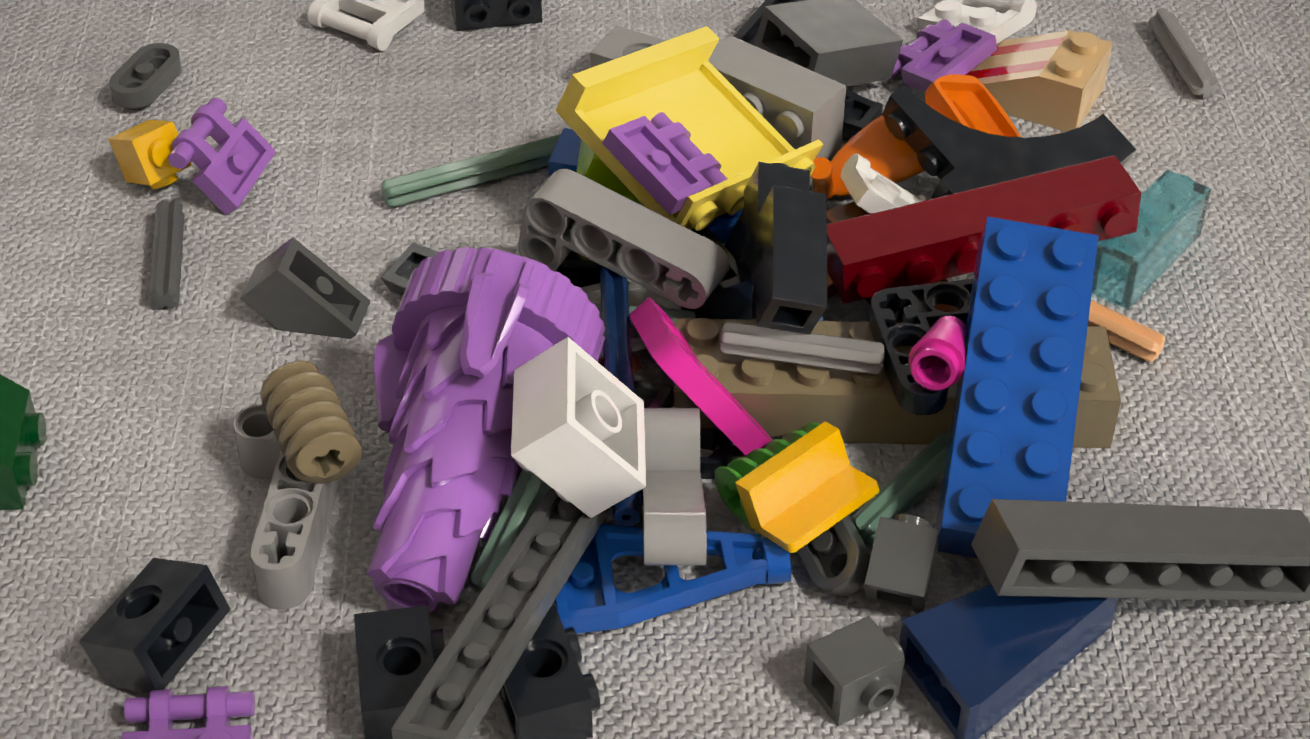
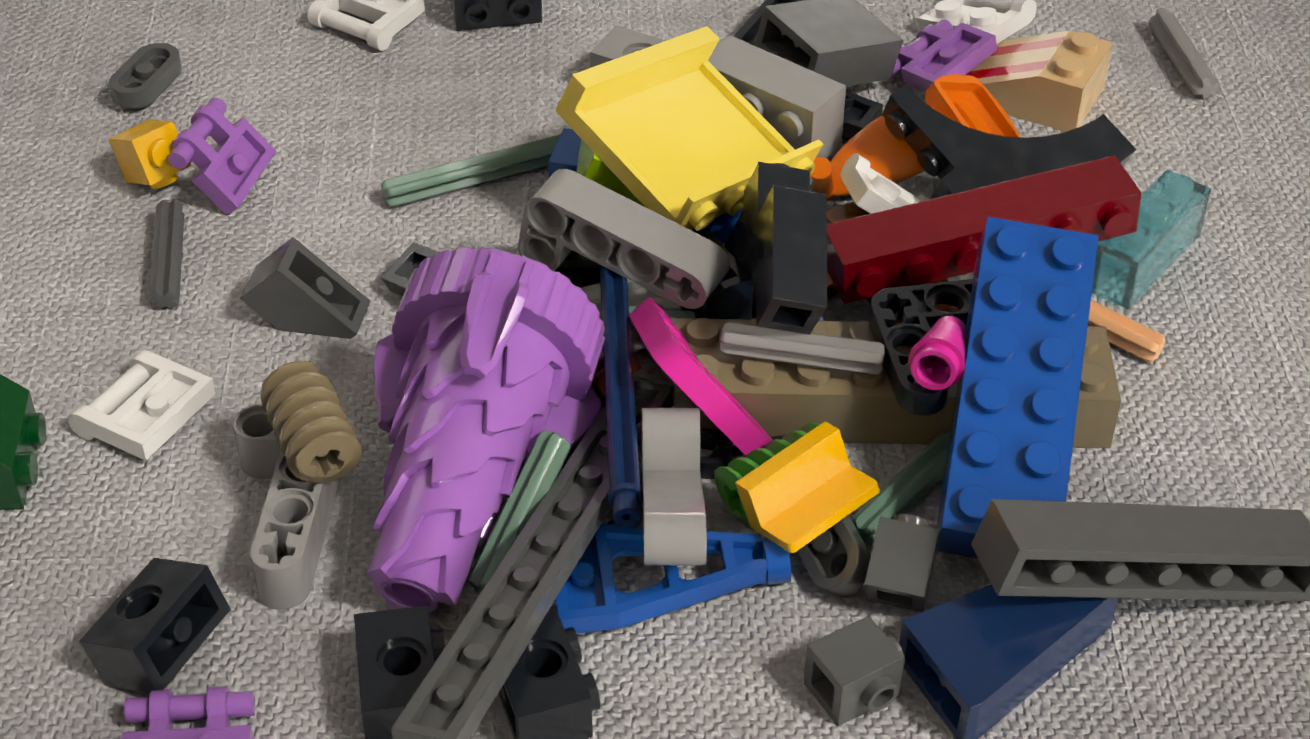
white brick [511,337,646,518] -> none
medium lavender plate [602,112,728,215] -> none
none -> white plate [68,350,216,460]

